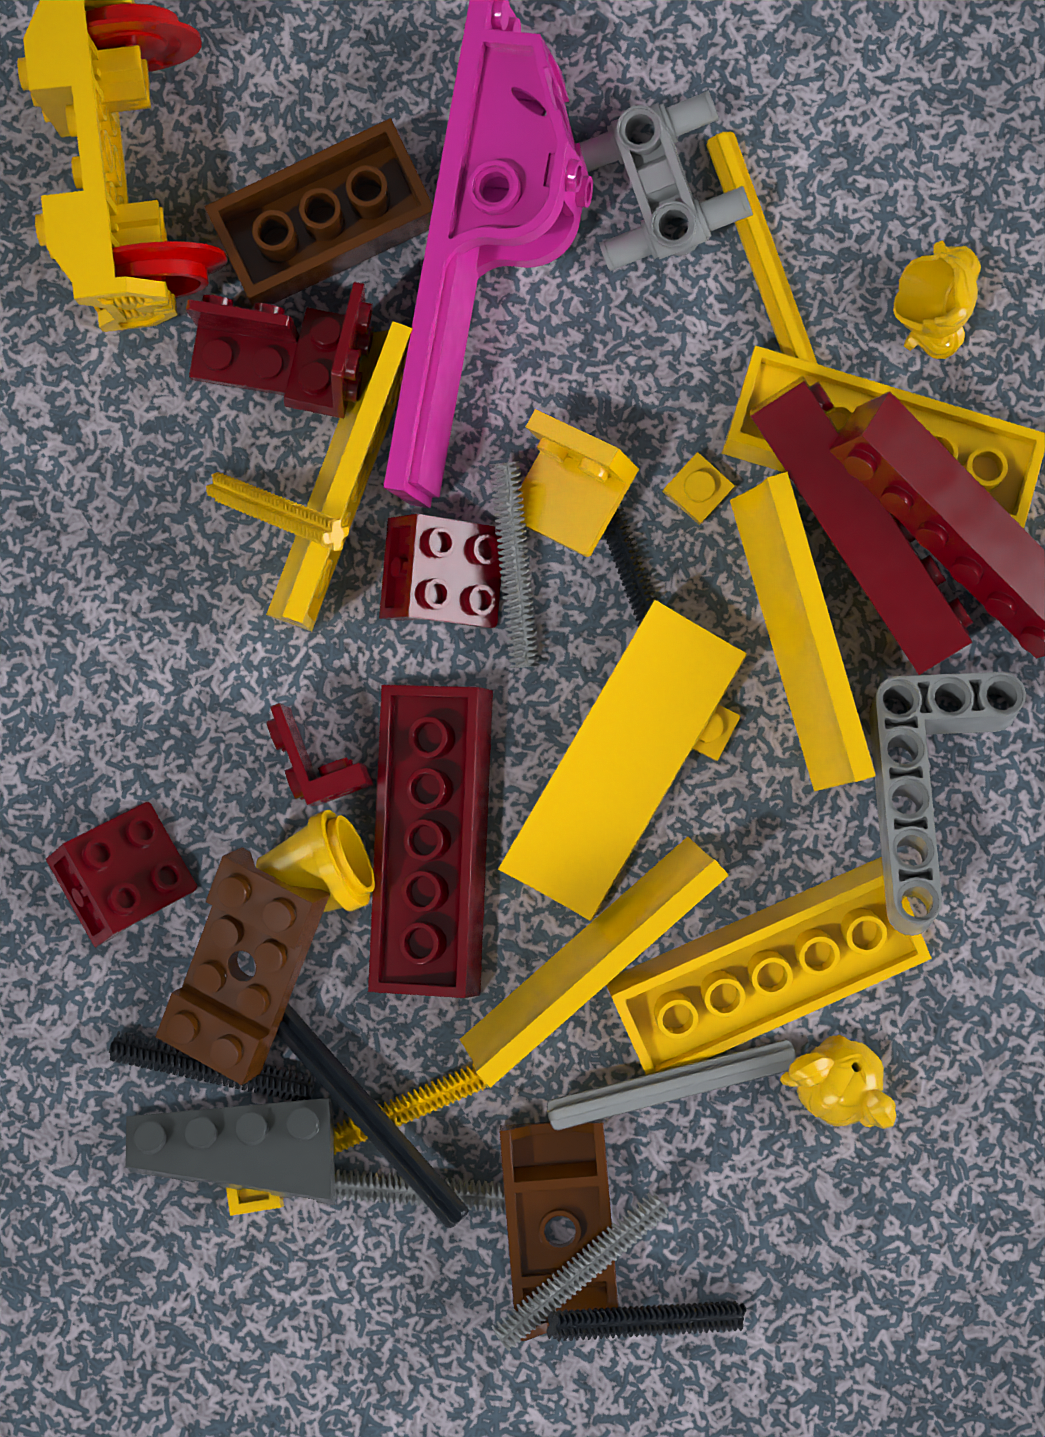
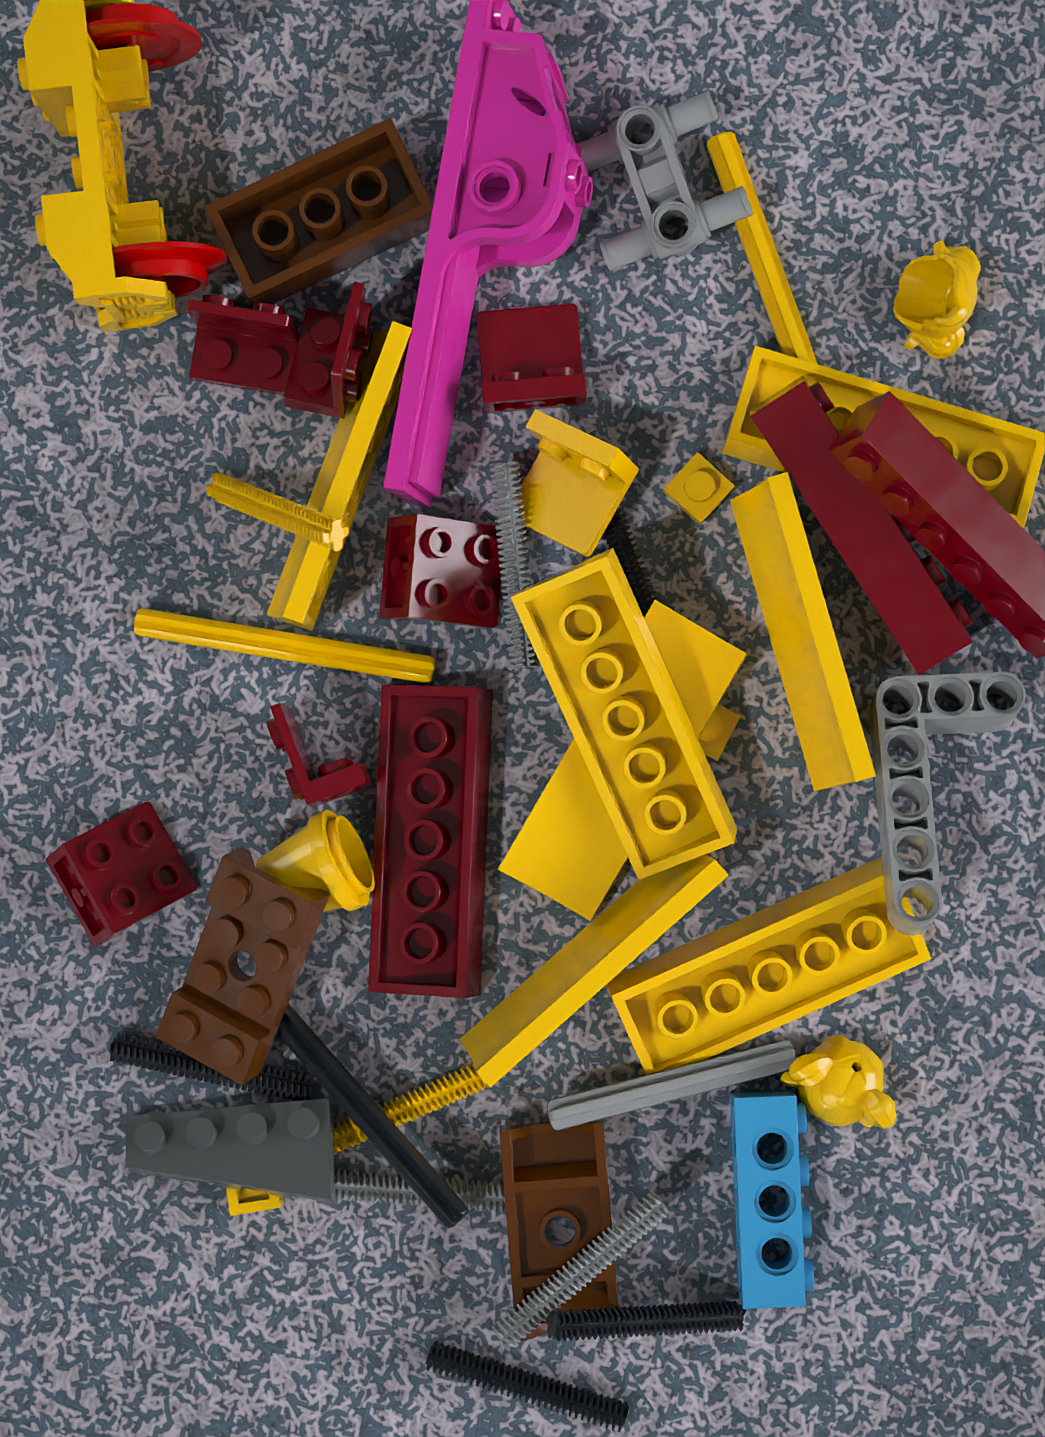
none -> yellow axle [134,608,435,684]
none -> black axle [424,1341,629,1432]
none -> dark red bracket [476,303,587,414]
none -> yellow arch [510,548,738,880]
none -> dark azure brick [730,1090,814,1309]

